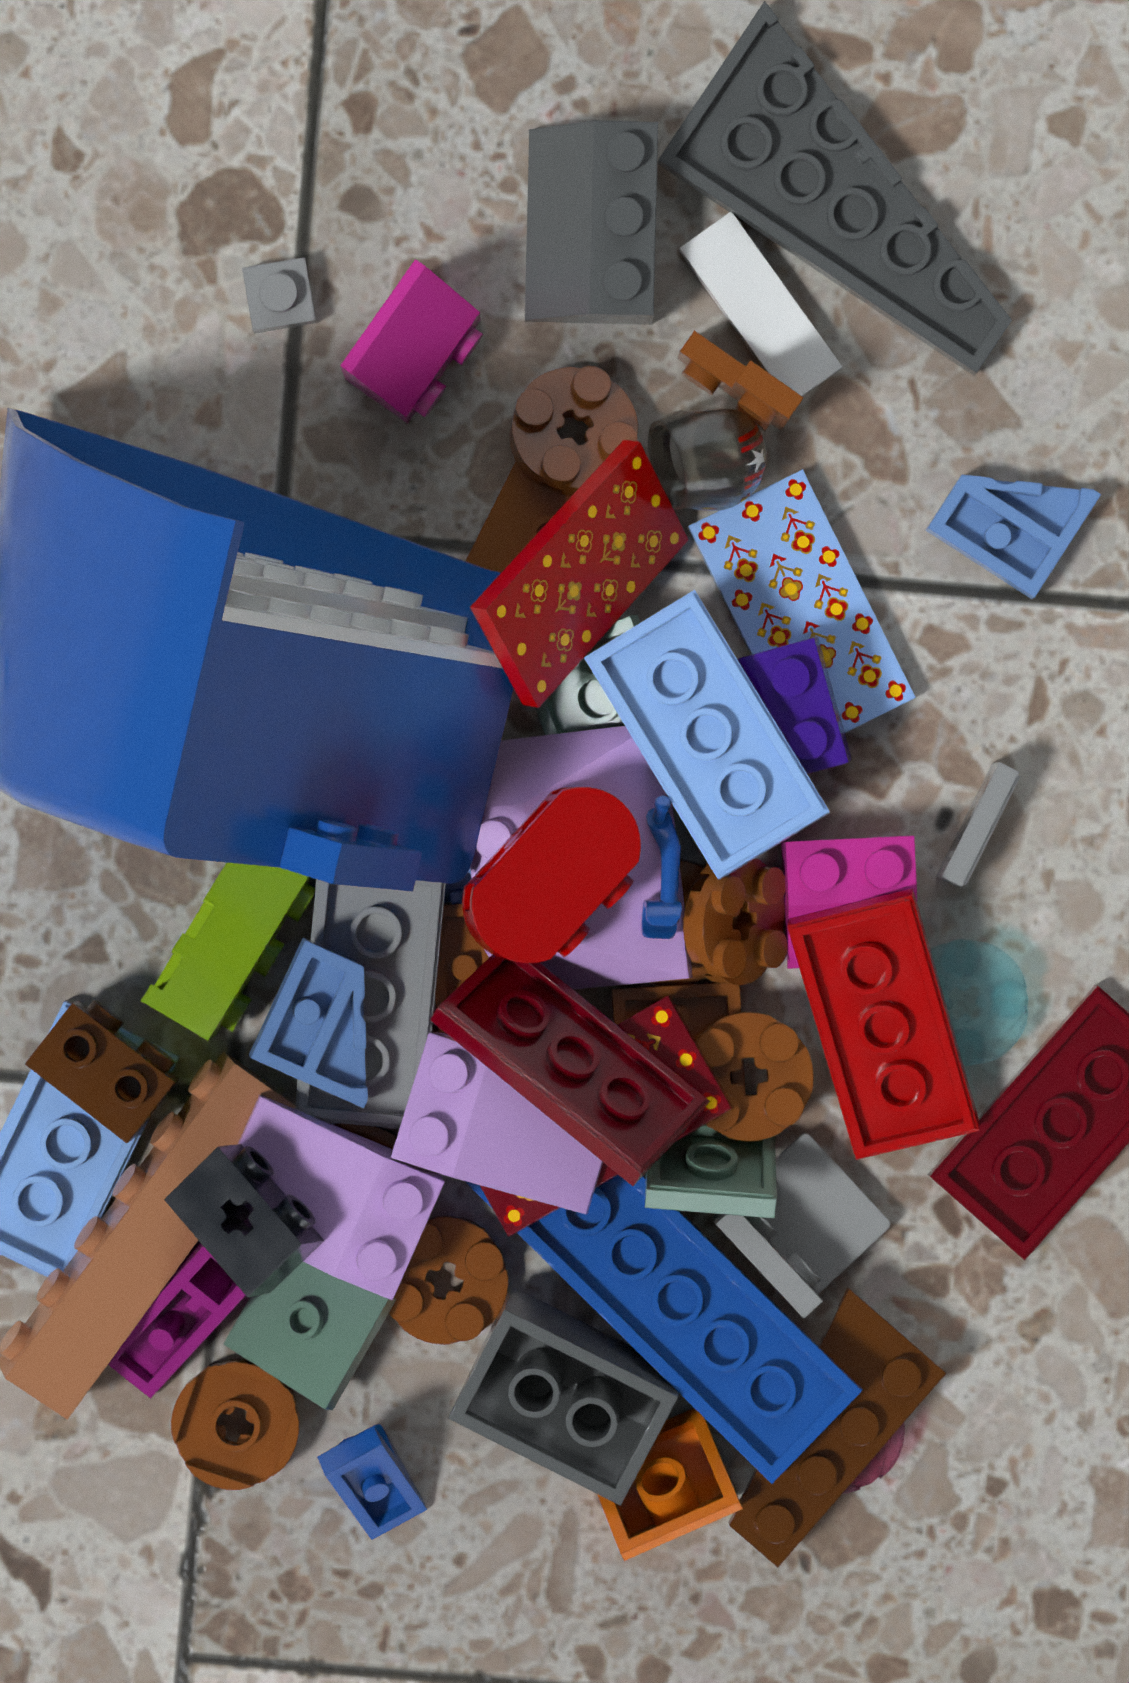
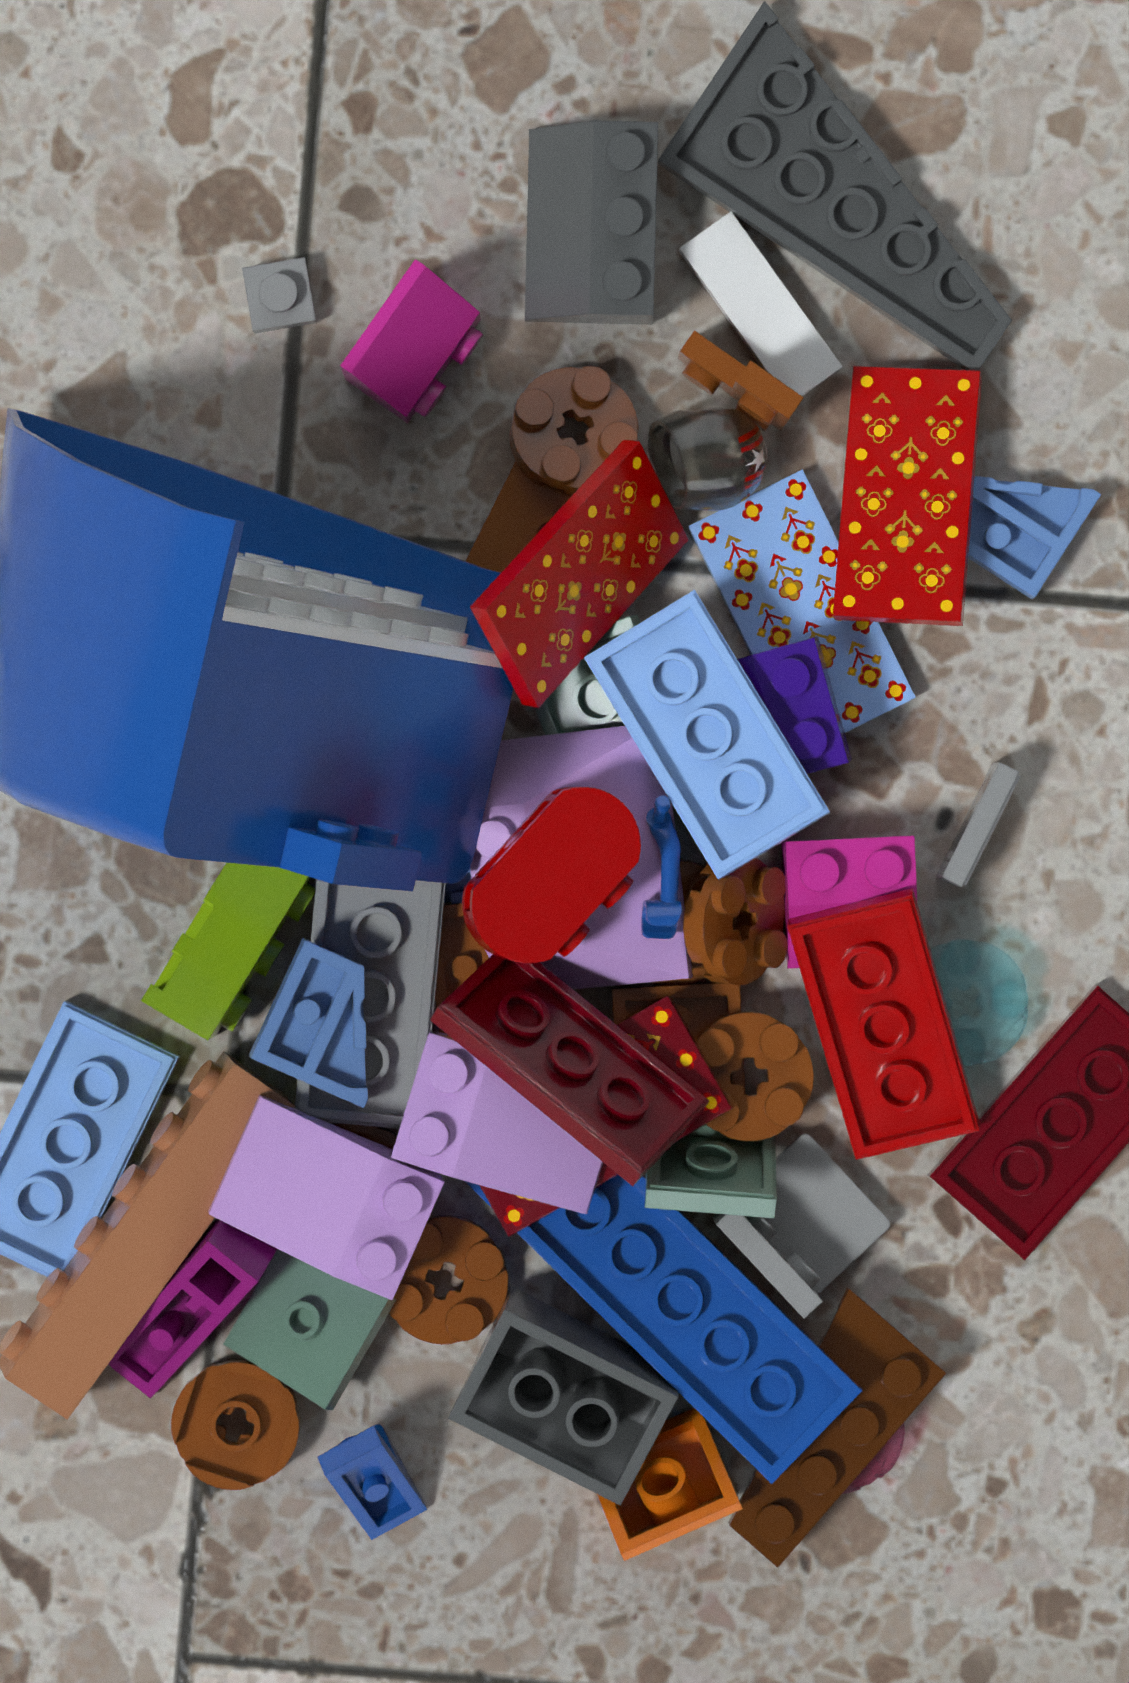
reddish brown brick [25,999,180,1143] -> none
black brick [164,1144,324,1298] -> none
none -> red tile [833,366,982,626]

